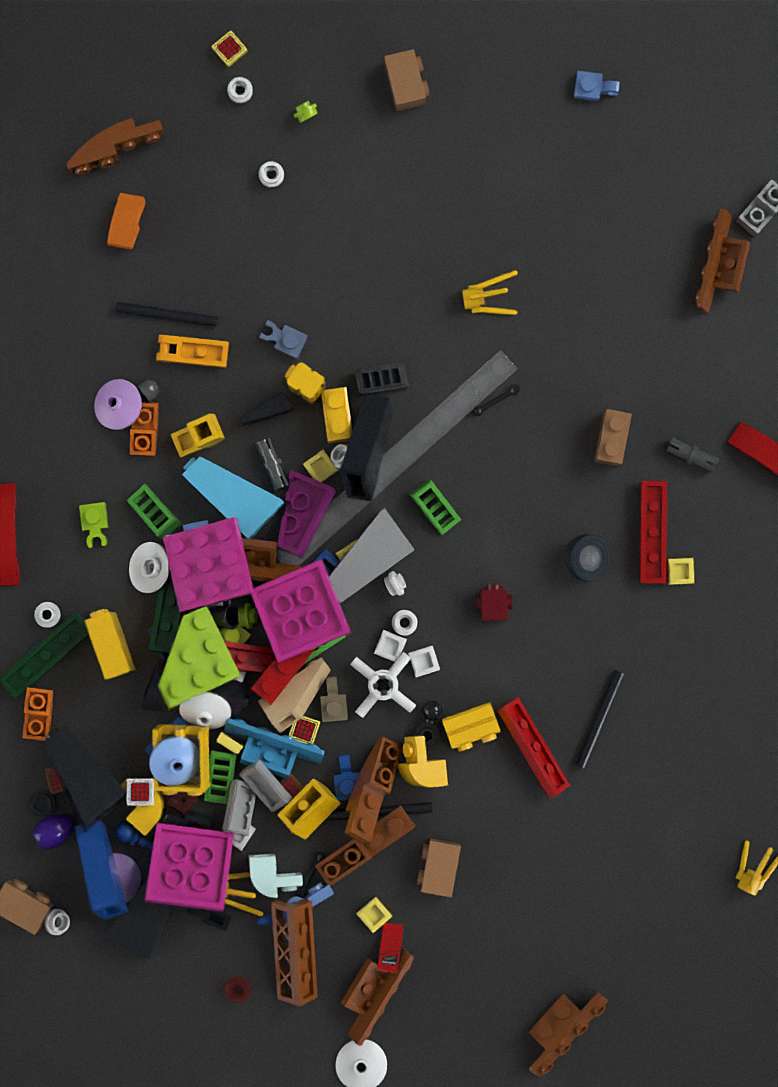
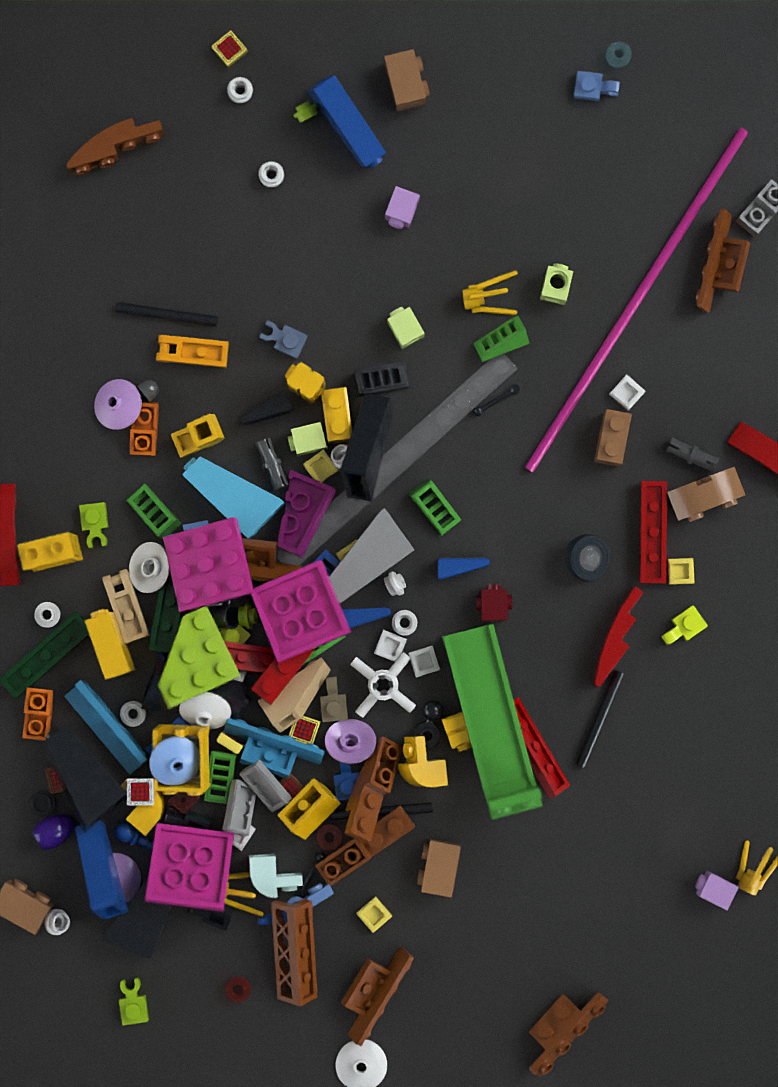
orange slope [107,193,146,250] -> none
red sticker [378,923,404,973] -> none
none -> yellow window [17,532,83,572]
none -> dark azure fence [64,680,150,775]
none -> tan plate [102,568,150,644]
none -> lime plate [119,977,149,1026]
none -> white plate [120,701,146,727]
none -> yellowish green brick [288,422,327,456]
none -> blue slope [307,75,386,168]
none -> clear red plate [317,824,342,850]
none -> lavender dish [325,719,376,764]
none -> blue slope [342,608,391,628]
none -> lavender brick [385,186,420,229]
none -> yellowish green brick [387,307,425,349]
none -> blue slope [438,558,490,579]
none -> bright green panel [442,624,542,819]
none -> bright green slope [473,316,530,362]
none -> dark pink piece [524,128,748,473]
none -> yellowish green brick [540,264,573,305]
none -> red slope [593,586,644,687]
none -> clear light blue plate [606,42,632,68]
none -> white tile [609,375,646,411]
none -> neon yellow plate [661,605,708,645]
none -> medium nougat brick [667,467,745,522]
none -> lavender brick [695,871,739,910]

